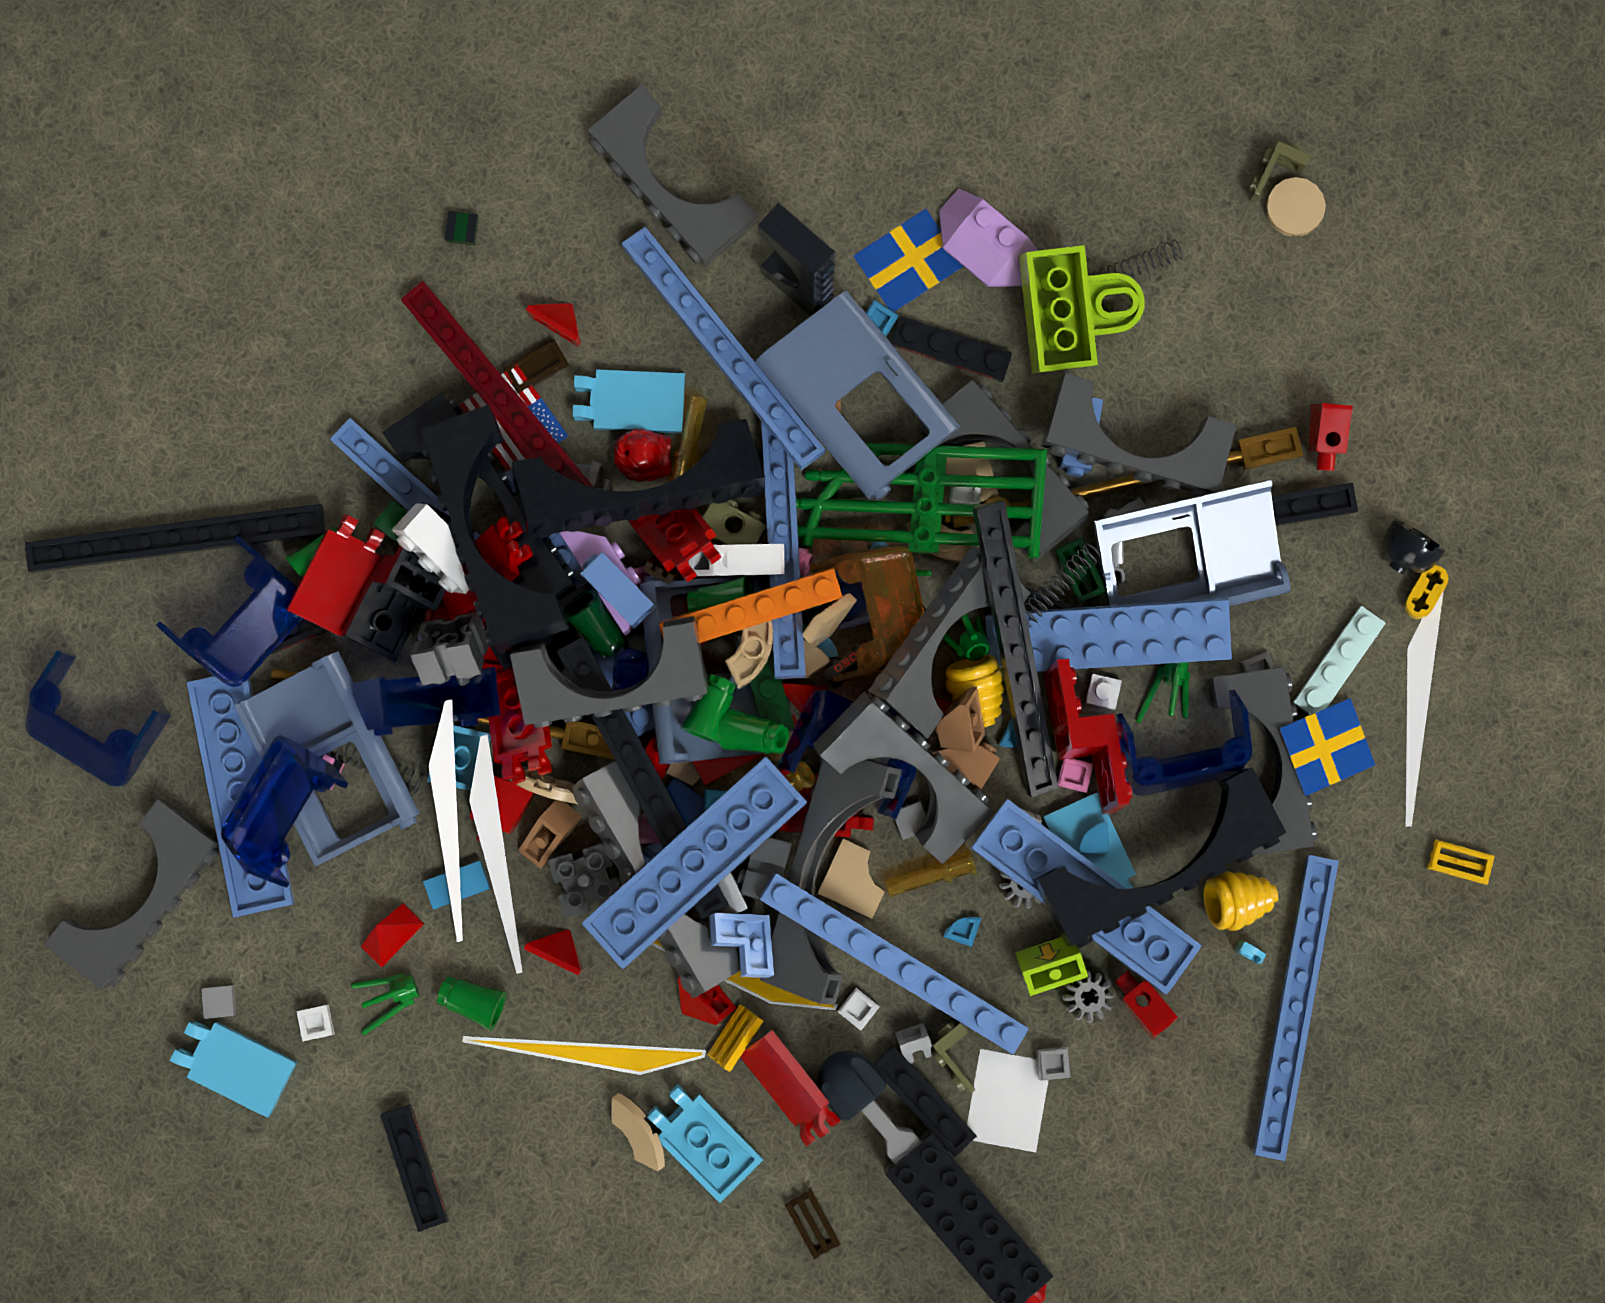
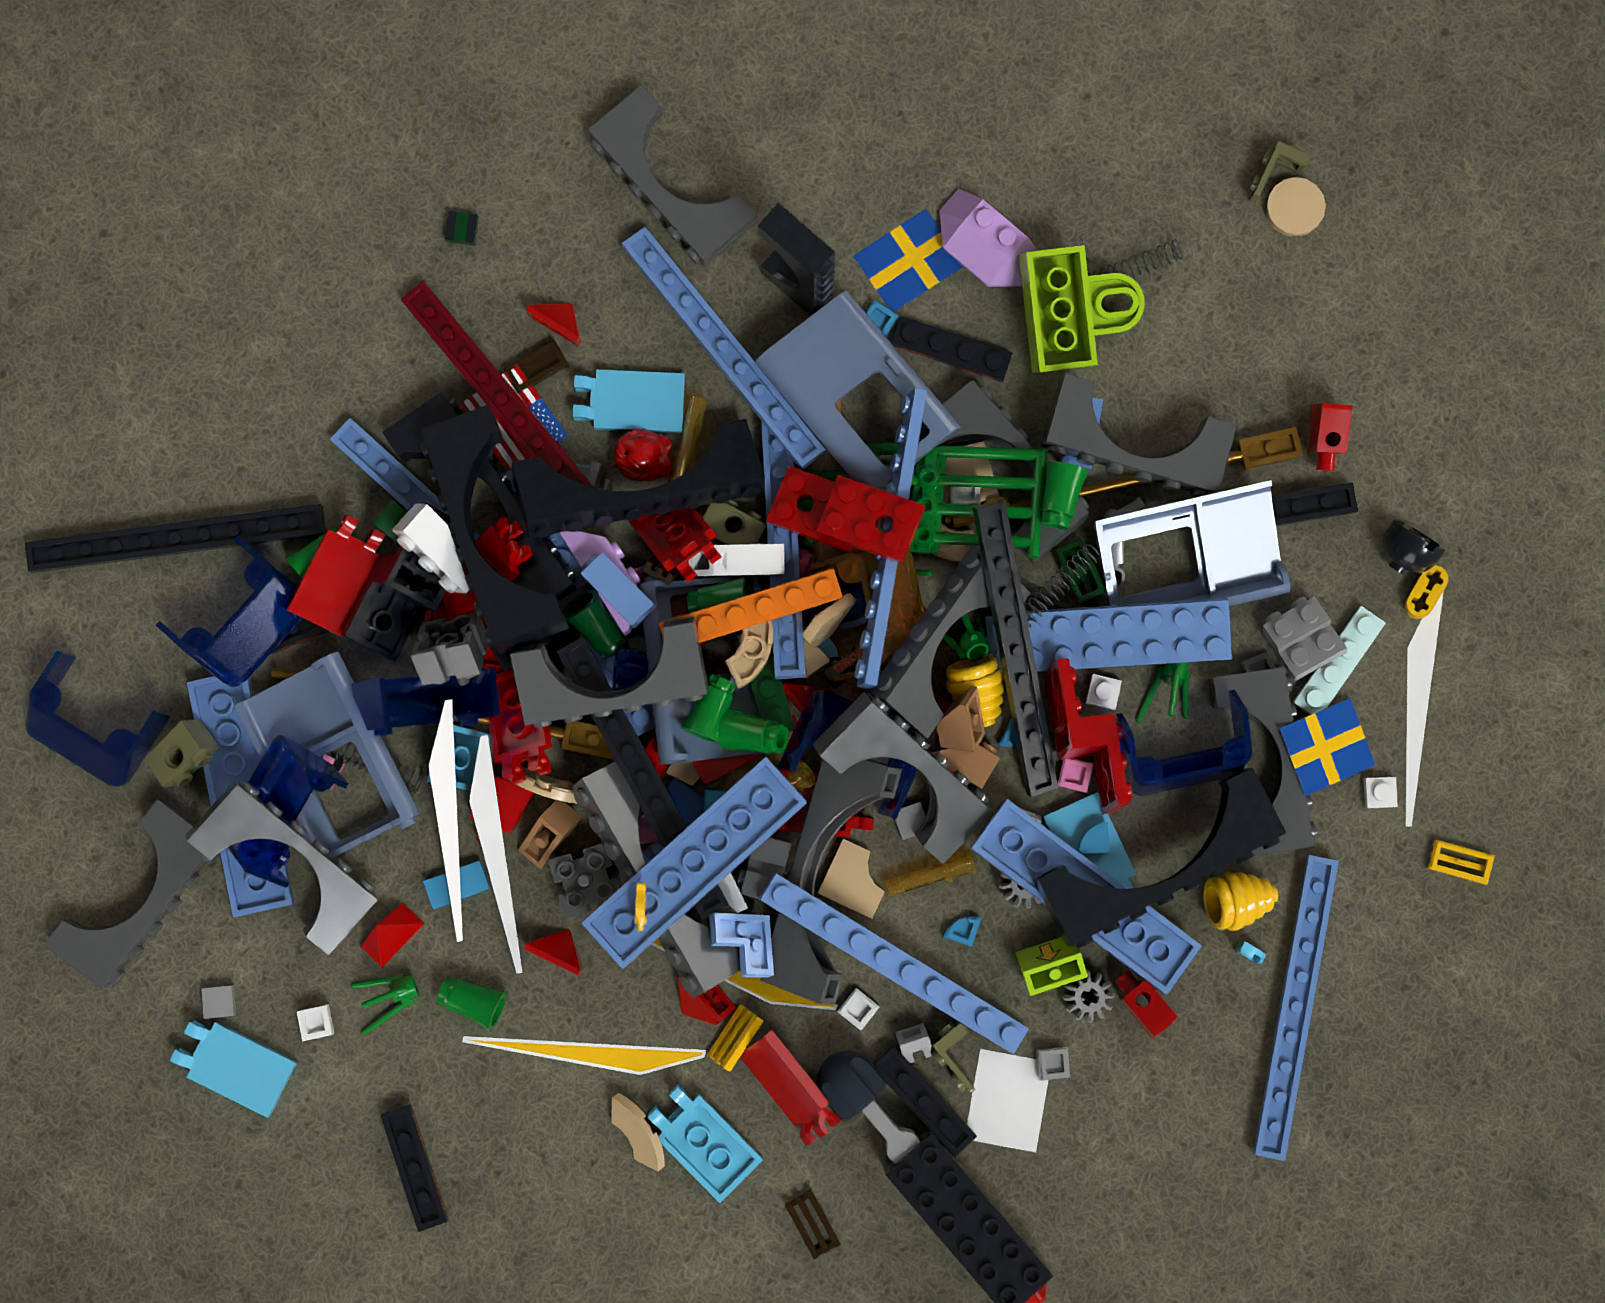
none -> olive brick [144,720,219,787]
none -> arch [186,780,378,955]
none -> yellow piece [634,882,647,931]
none -> red bracket [766,466,925,564]
none -> medium blue plate [855,388,927,689]
none -> green plant [1041,461,1088,530]
none -> light grey plate [1262,596,1347,681]
none -> white plate [1363,777,1398,808]

